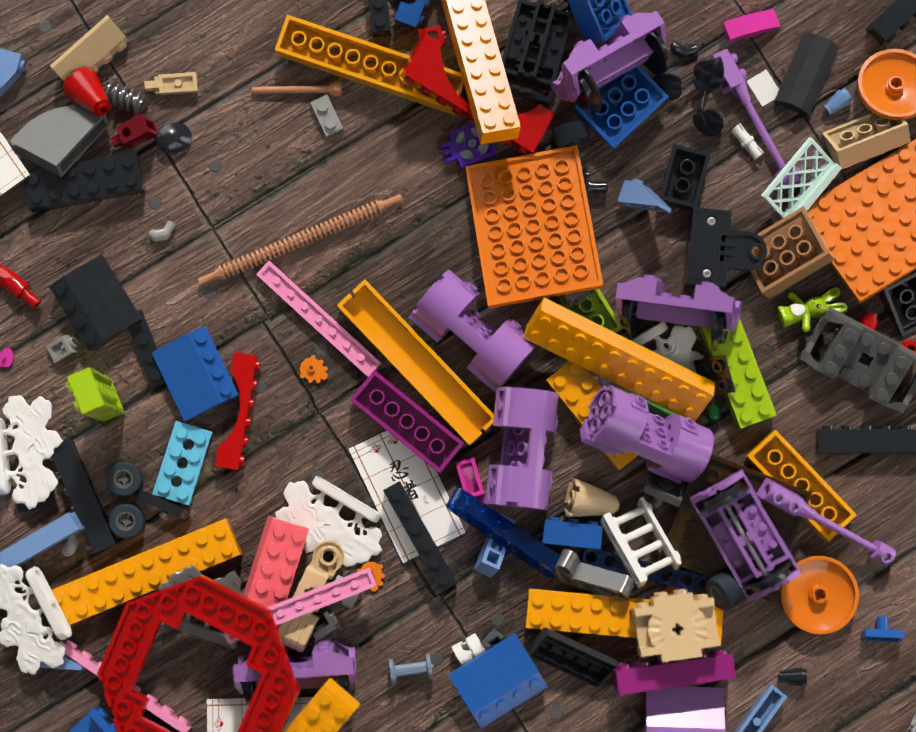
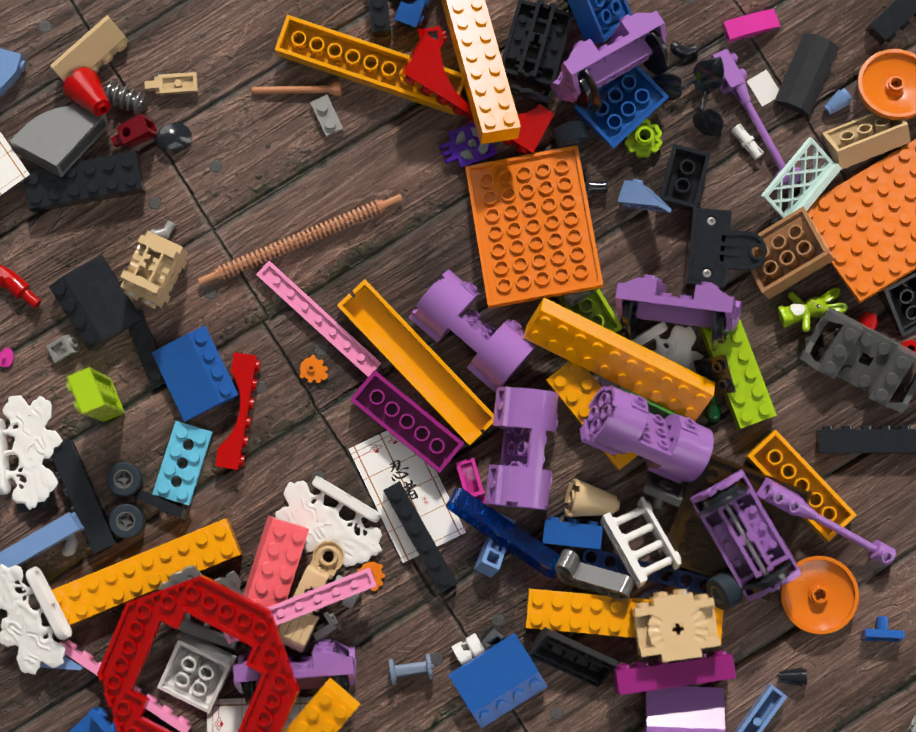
none -> tan piece [120,231,188,309]
none -> white slope [157,632,237,713]
none -> lime plant [624,119,662,158]

